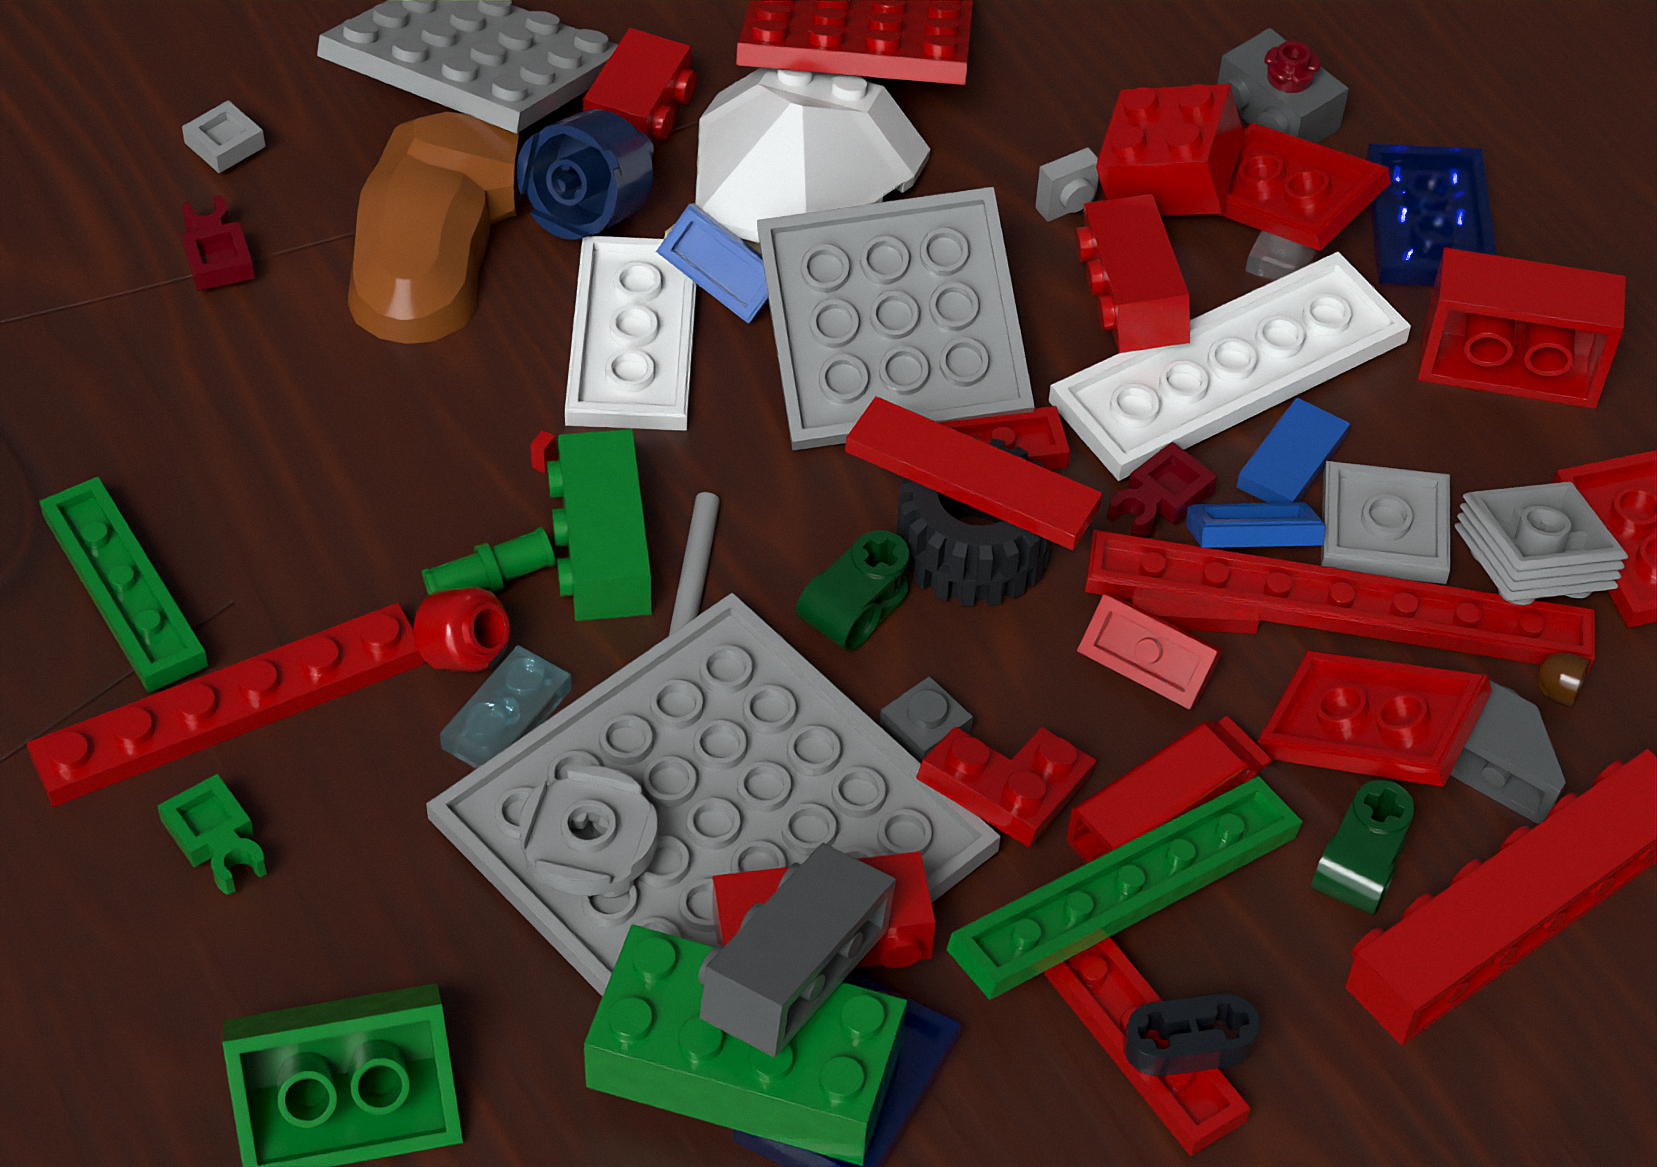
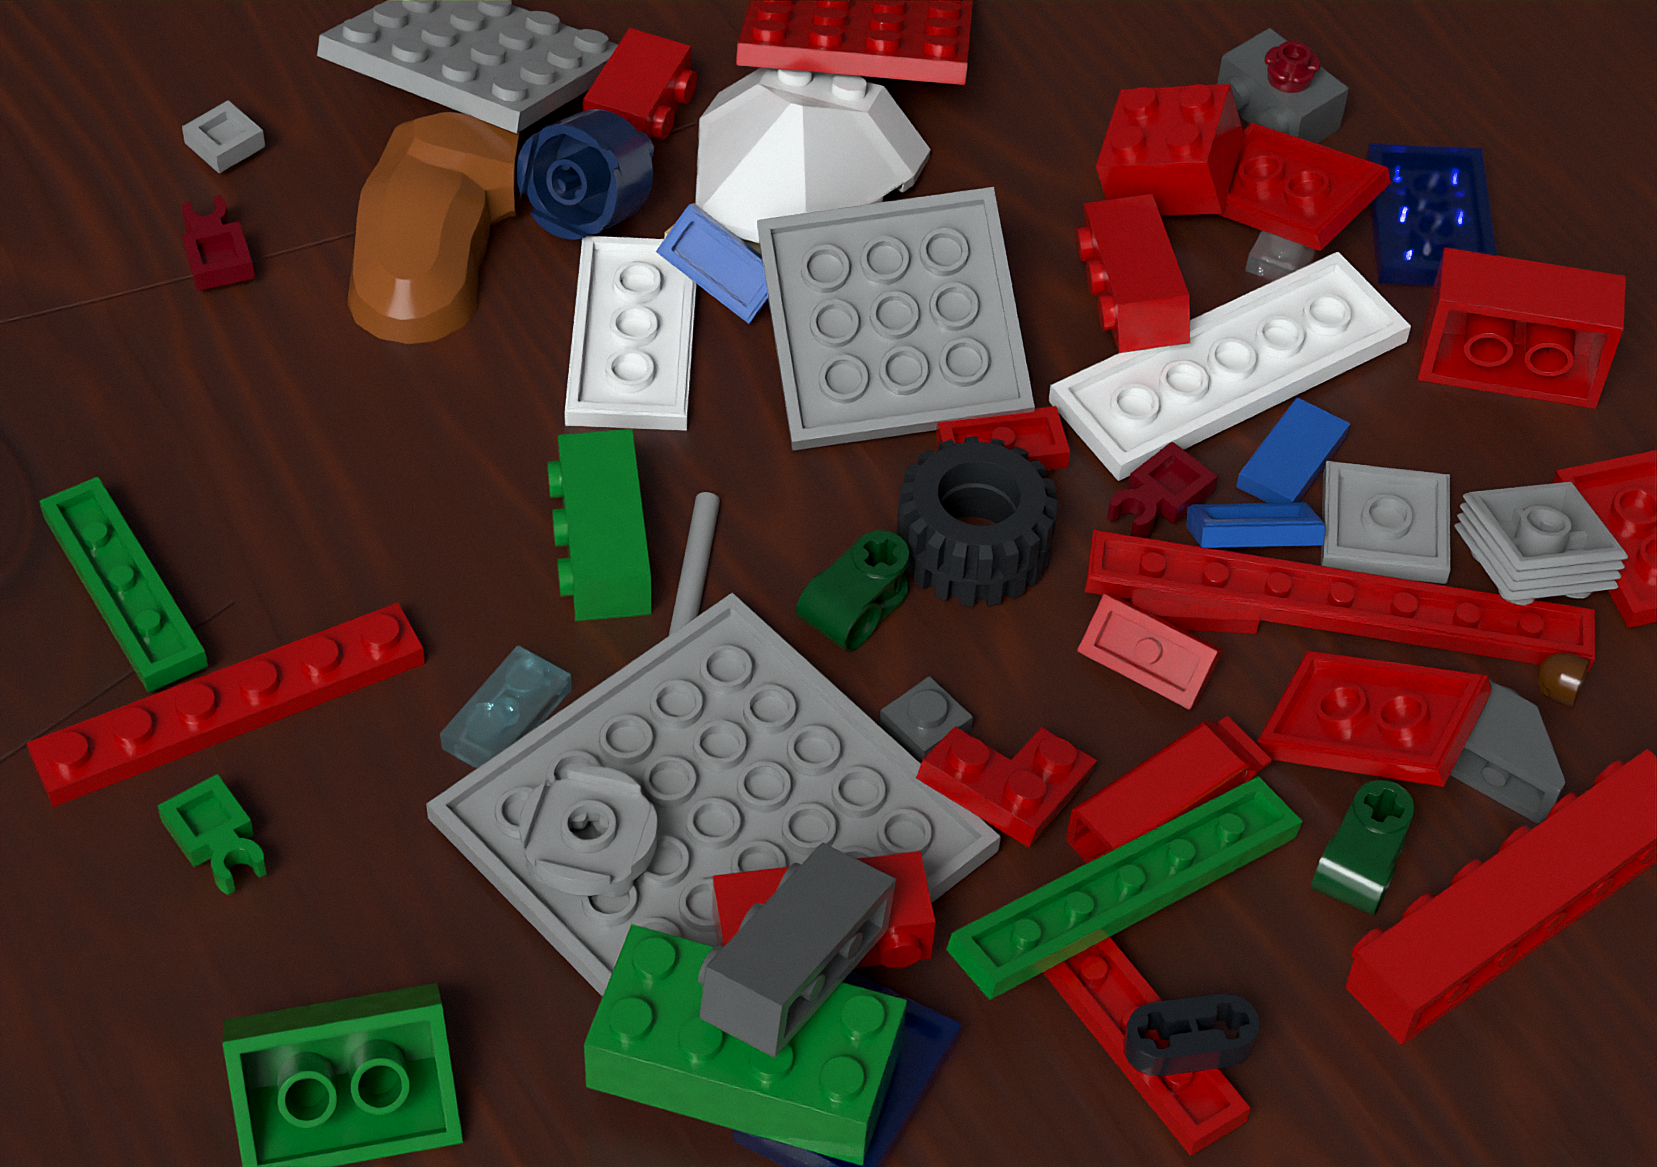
red head [413,587,511,673] -> none
green pin [421,527,556,596] -> none
red piece [530,430,556,474] -> none
red tile [845,396,1103,550] -> none
light grey plate [1035,147,1099,222] -> none

